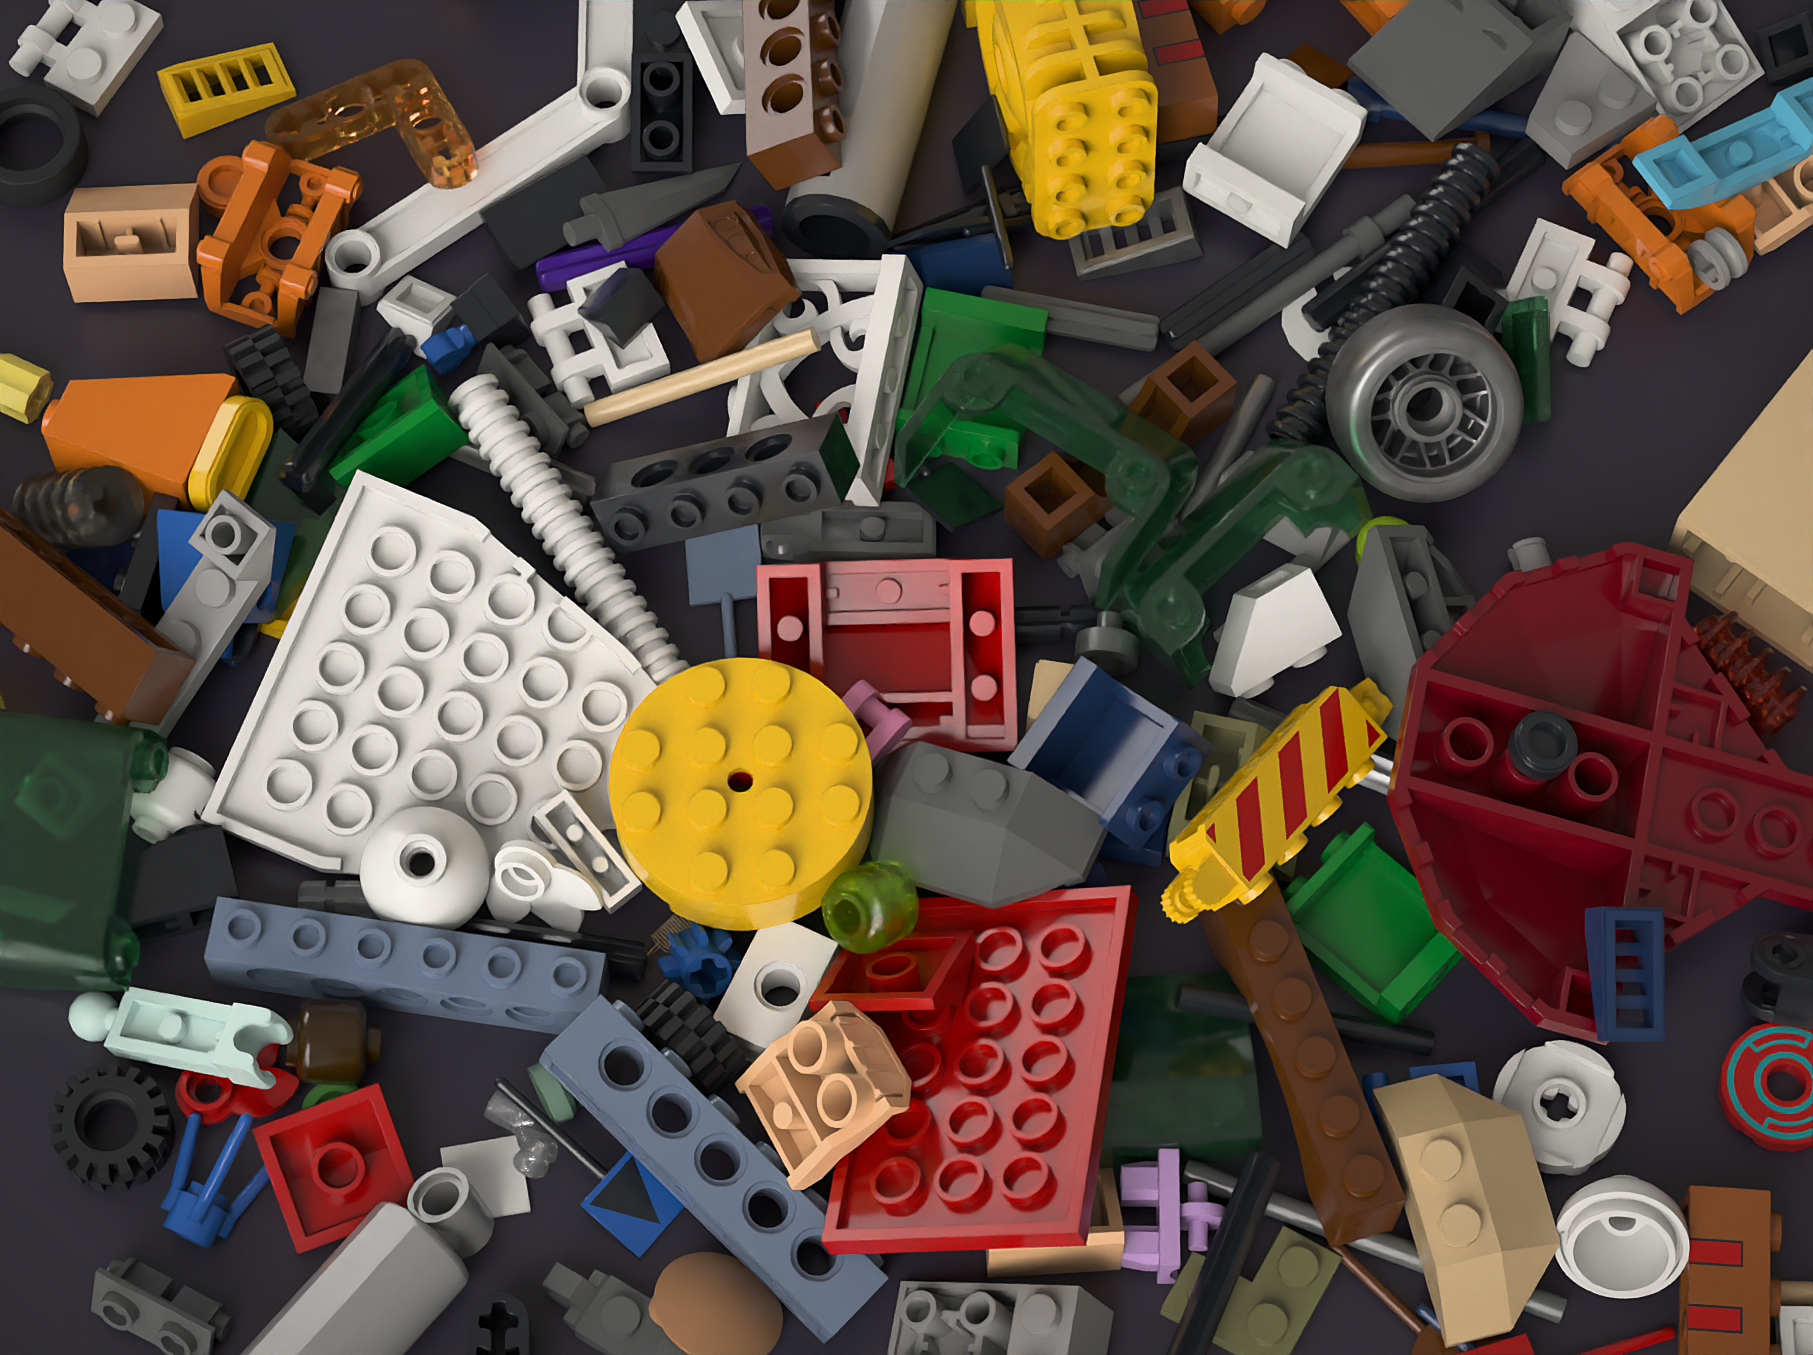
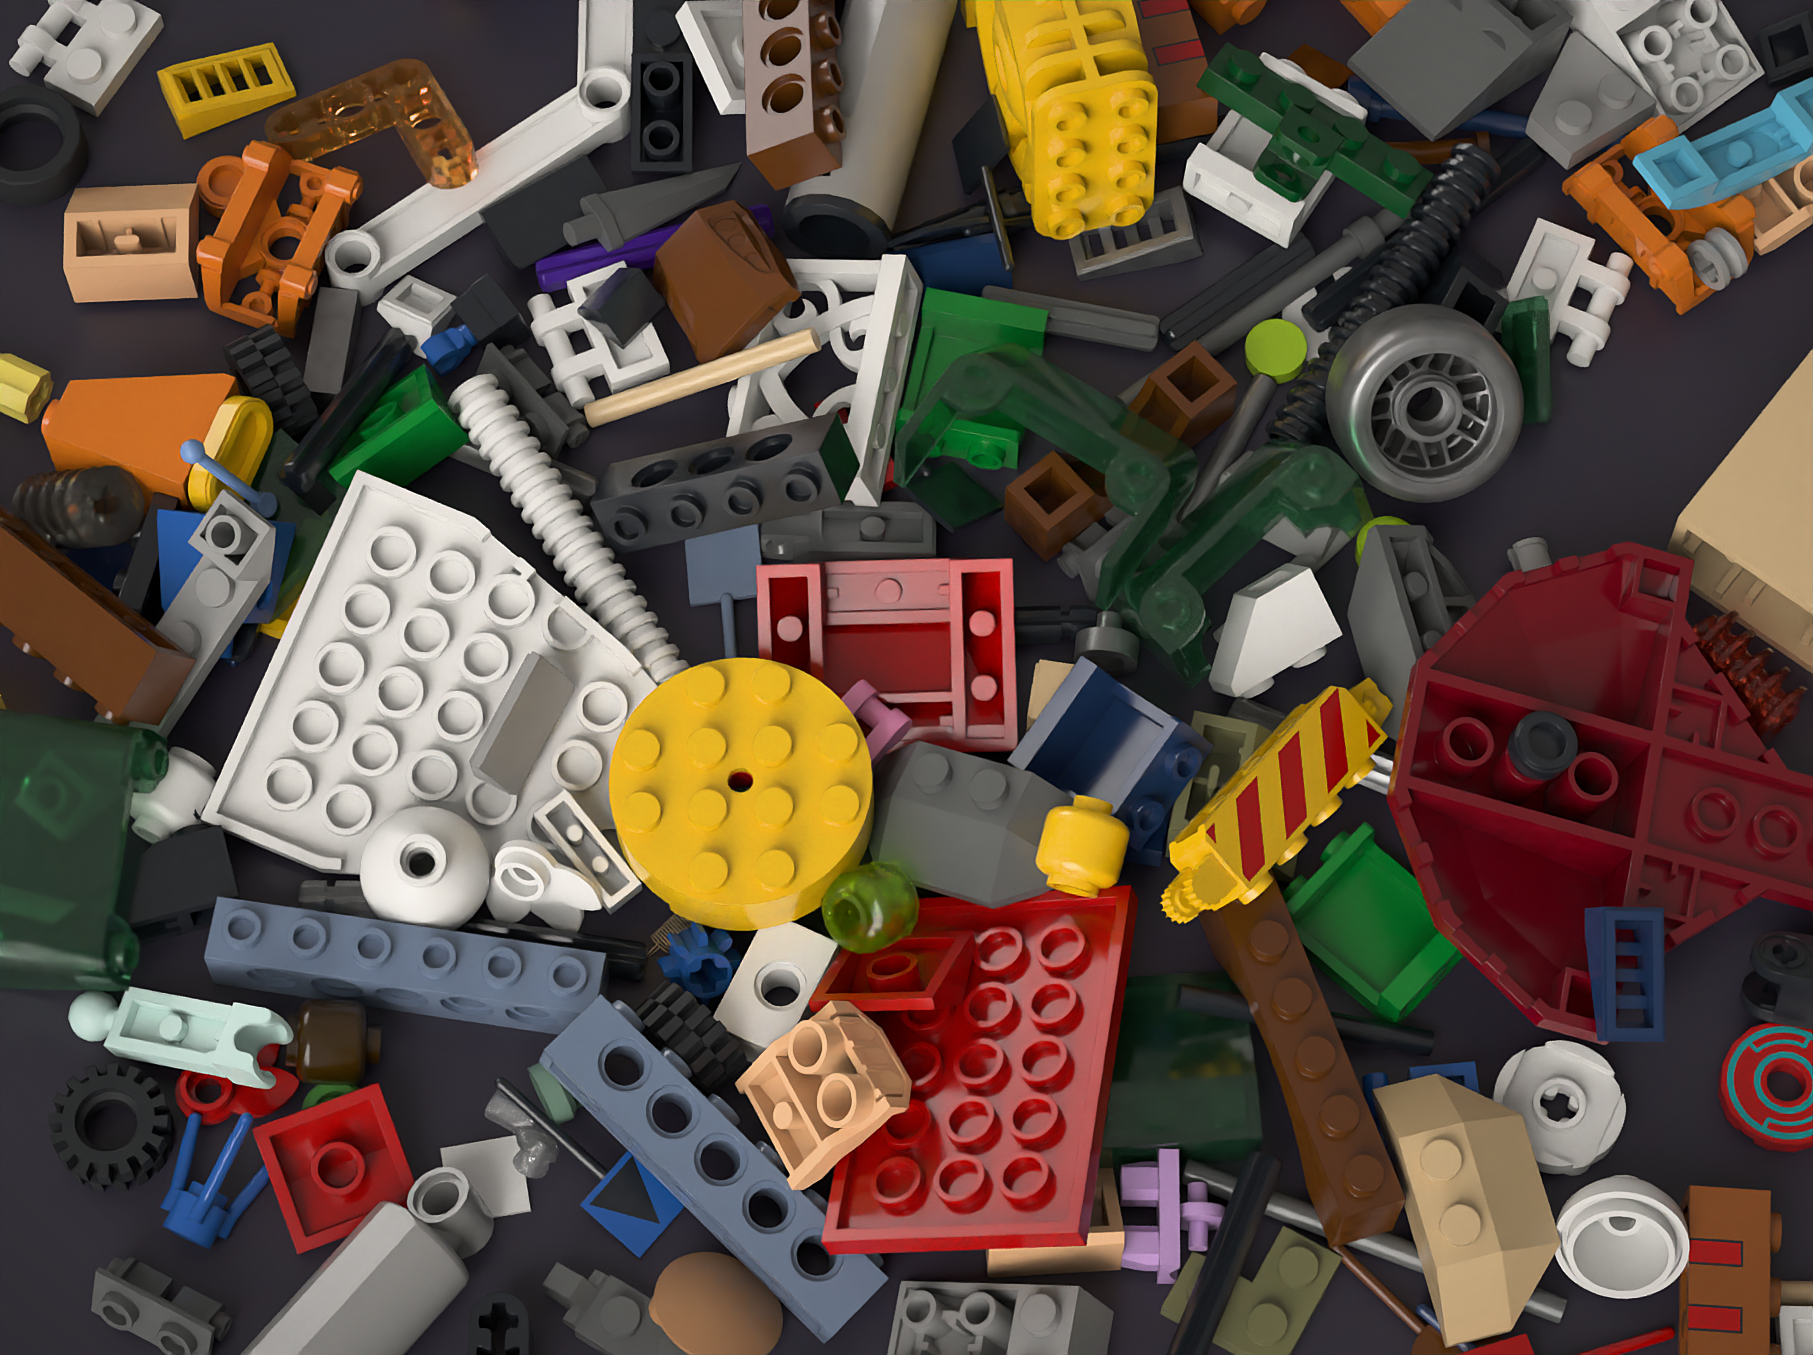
none -> medium blue hinge [180,439,277,518]
none -> light grey slope [469,651,574,795]
none -> yellow head [1035,795,1130,898]
none -> dark green plate [1196,42,1434,219]
none -> lime tile [1245,319,1307,384]

